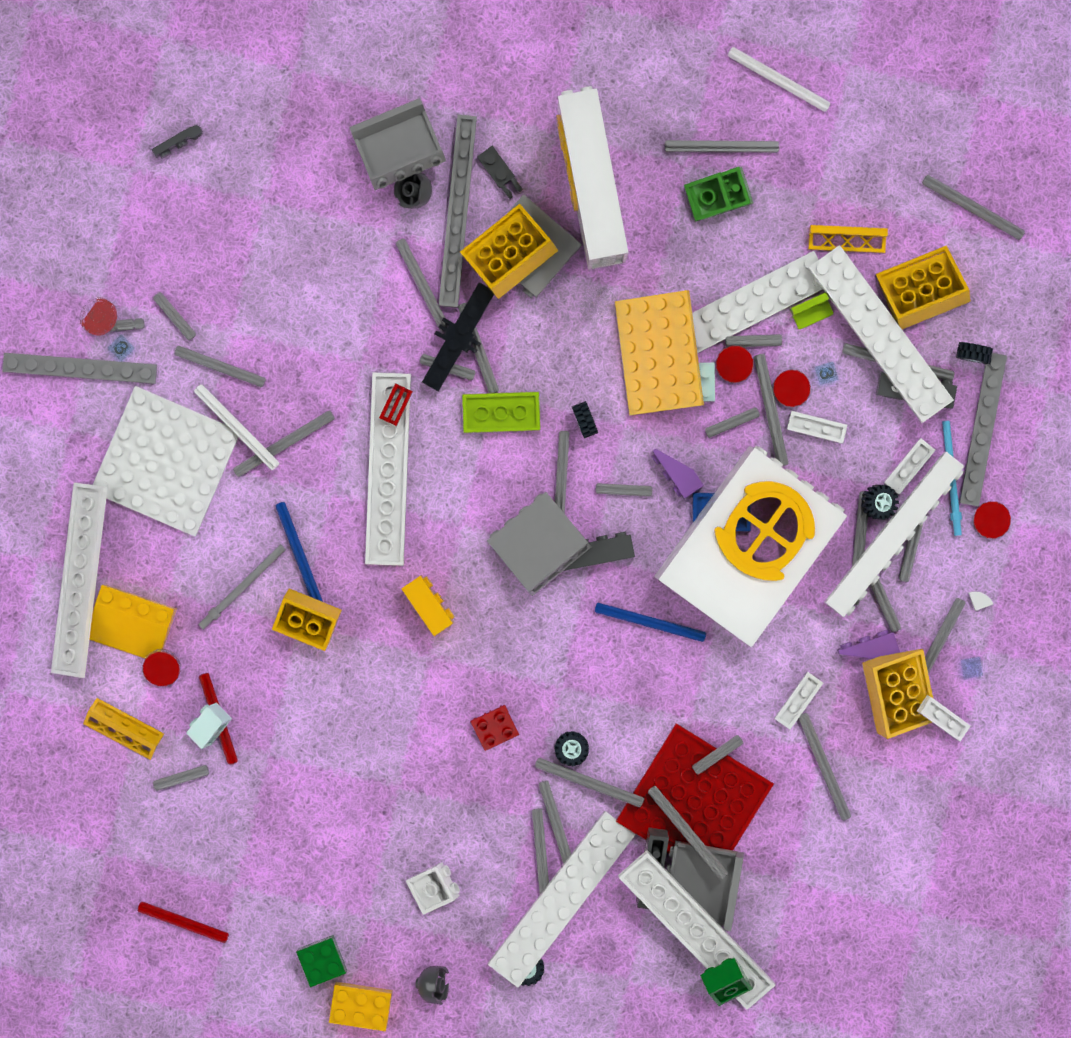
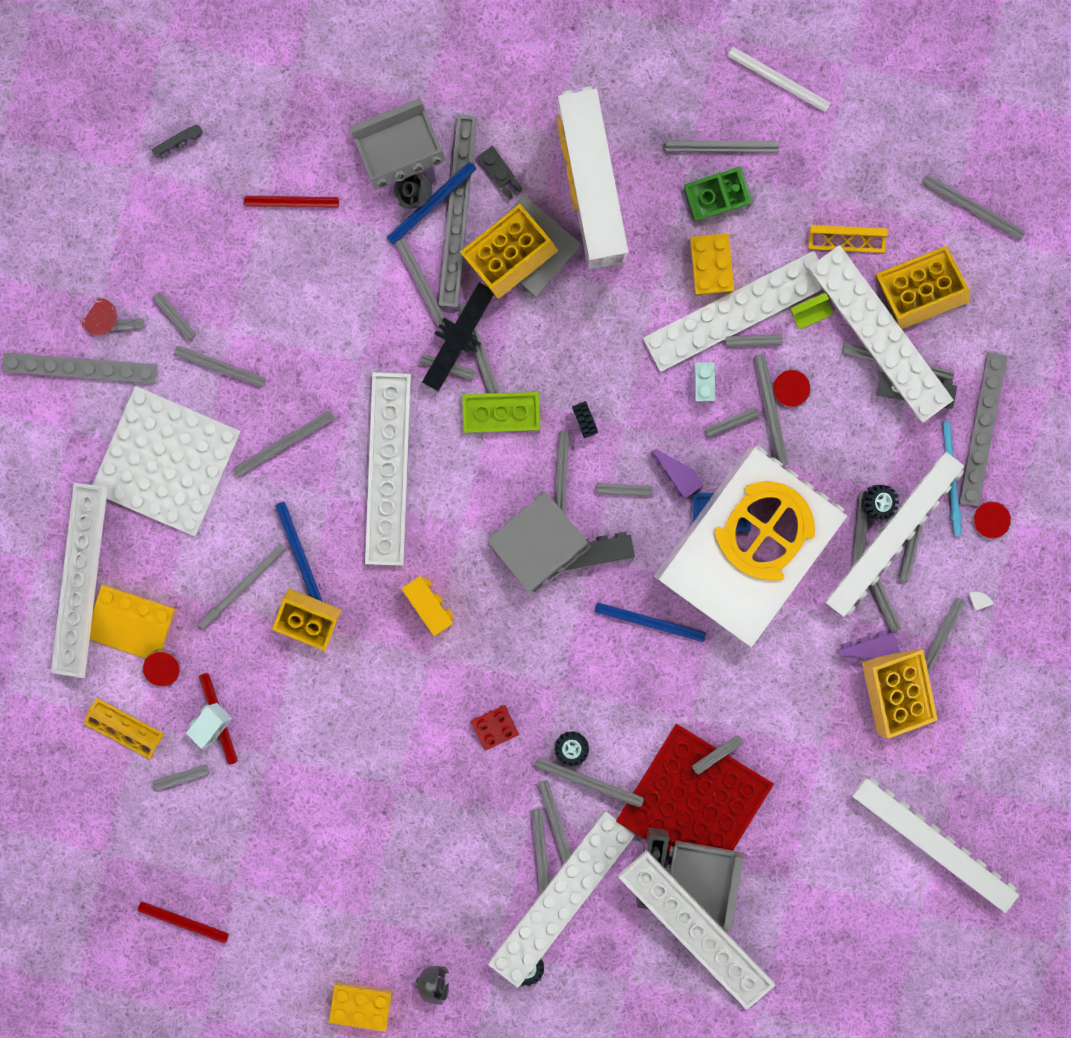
clear light blue tile [108,334,135,362] -> none
white axle [194,384,280,470] -> none
green brick [296,935,347,987] -> none
red tile [379,383,413,426] -> none
white plate [406,862,460,915] -> none
yellow plate [615,290,704,415] -> none
light grey axle [648,786,728,880] -> none
green slope [700,958,753,1006] -> none
red tile [716,345,754,383] -> none
white plate [774,672,823,730] -> none
white plate [787,411,848,444] -> none
light grey axle [798,713,851,821] -> none
clear light blue tile [814,362,839,385] -> none
white plate [884,438,935,495] -> none
white plate [917,695,970,742] -> none
black wheel [956,342,993,364] -> none
clear light blue tile [960,657,983,679] -> none
none -> red axle [244,196,339,208]
none -> blue axle [387,162,476,244]
none -> yellow brick [689,233,734,296]
none -> white brick [851,777,1020,913]

